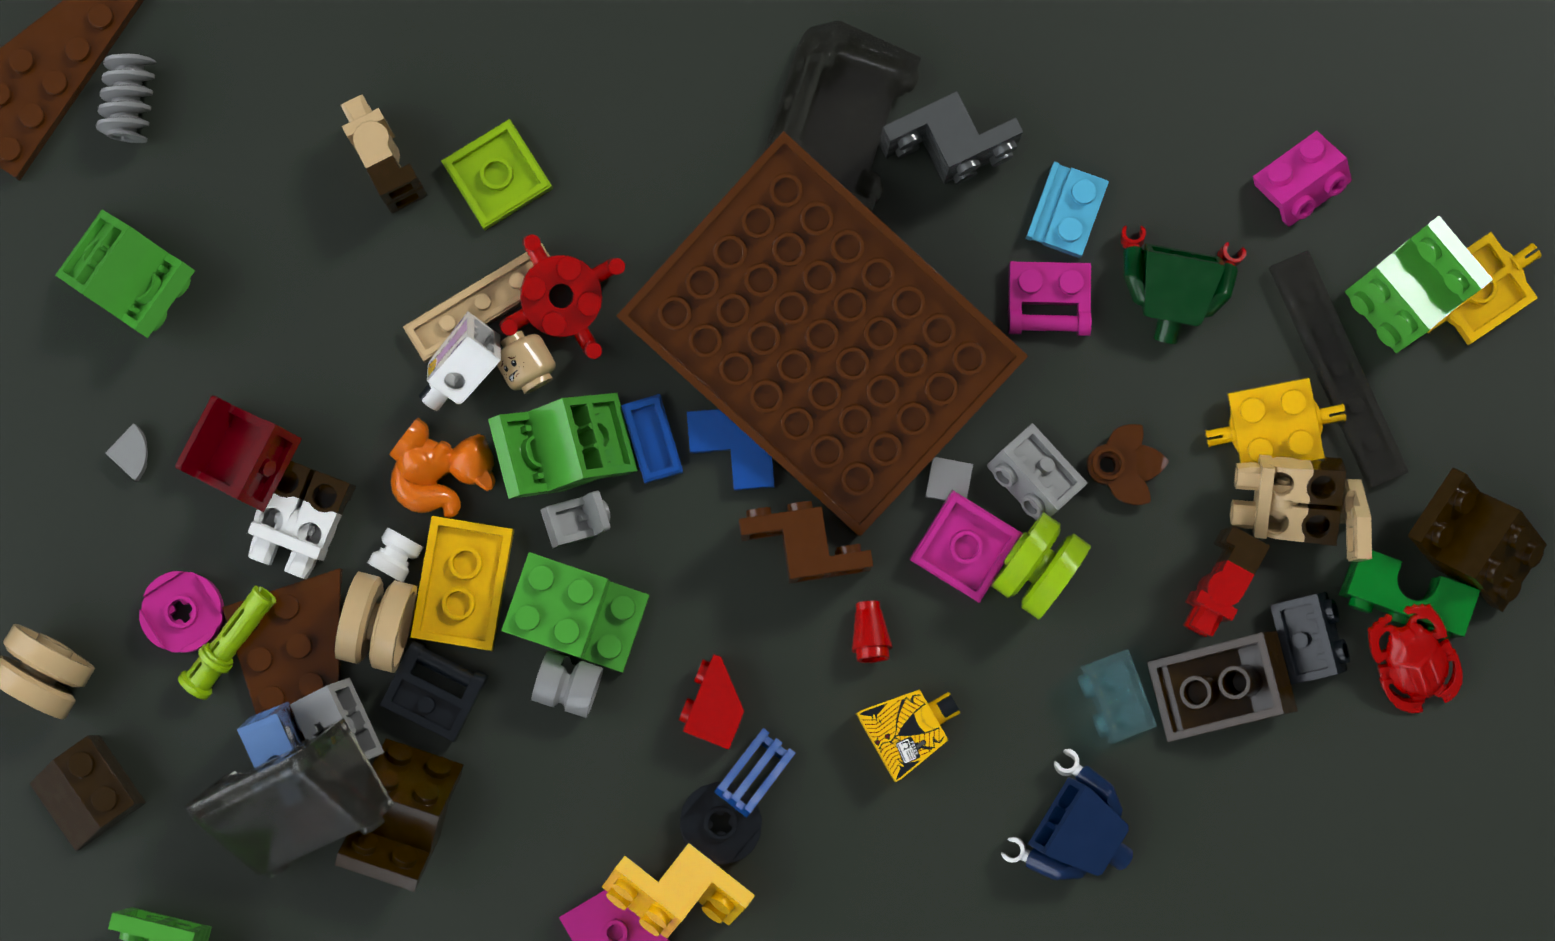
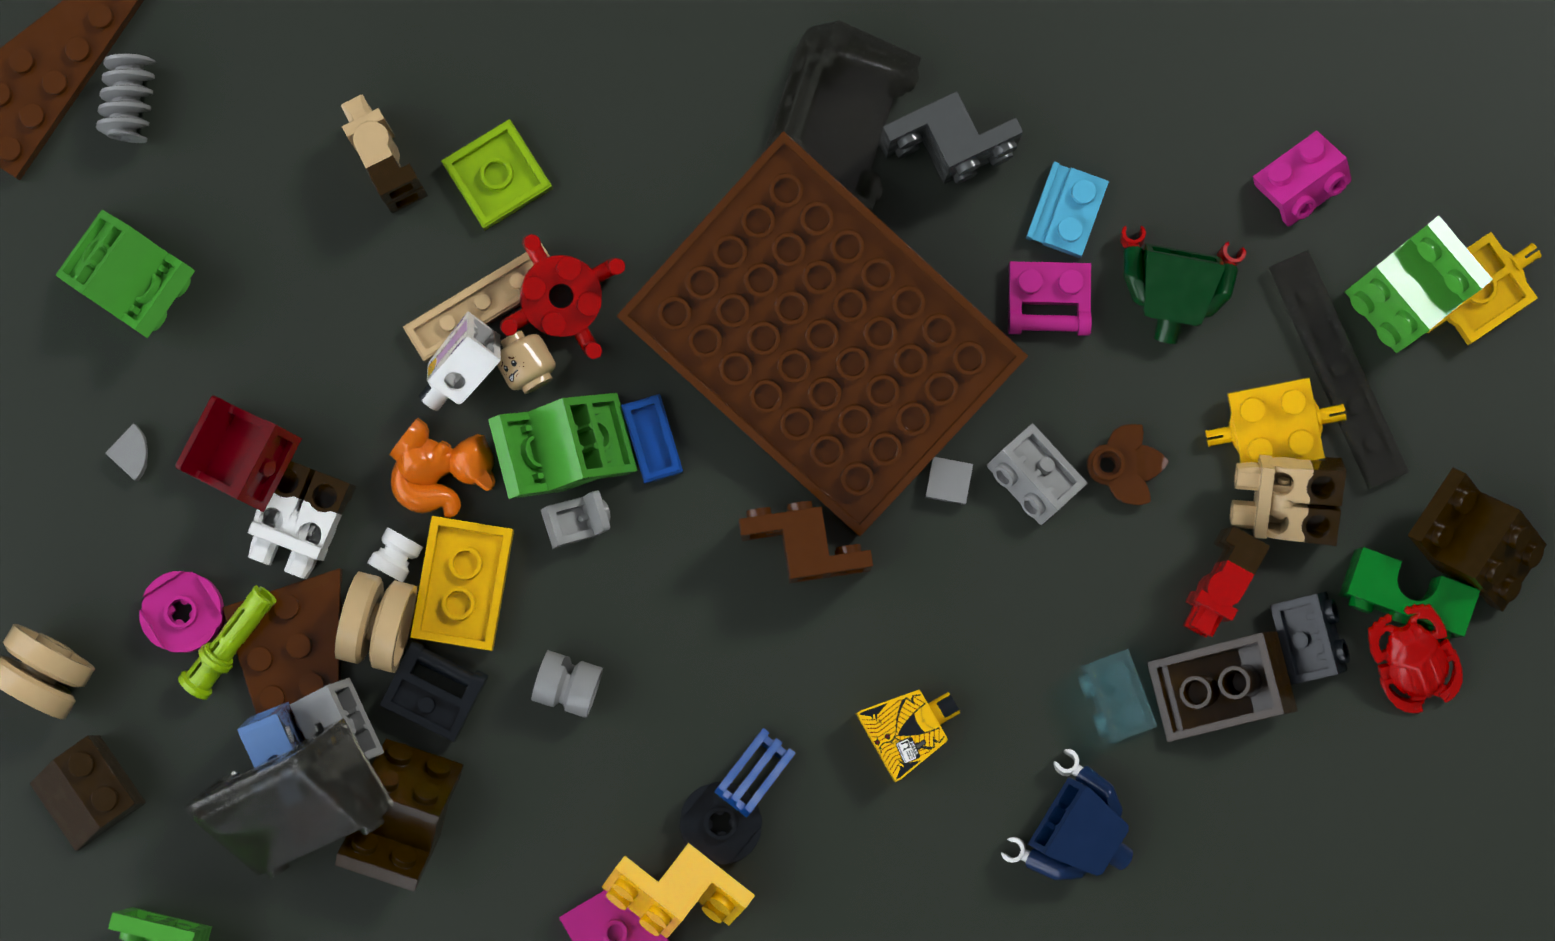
bright green bracket [501,552,650,673] -> none
red slope [678,654,745,750] -> none
blue tile [687,409,774,491] -> none
red cone [852,601,893,663] -> none
dark pink plate [909,490,1023,603] -> none
lime wheel [991,512,1091,620] -> none
tan tile [1339,479,1372,562] -> none

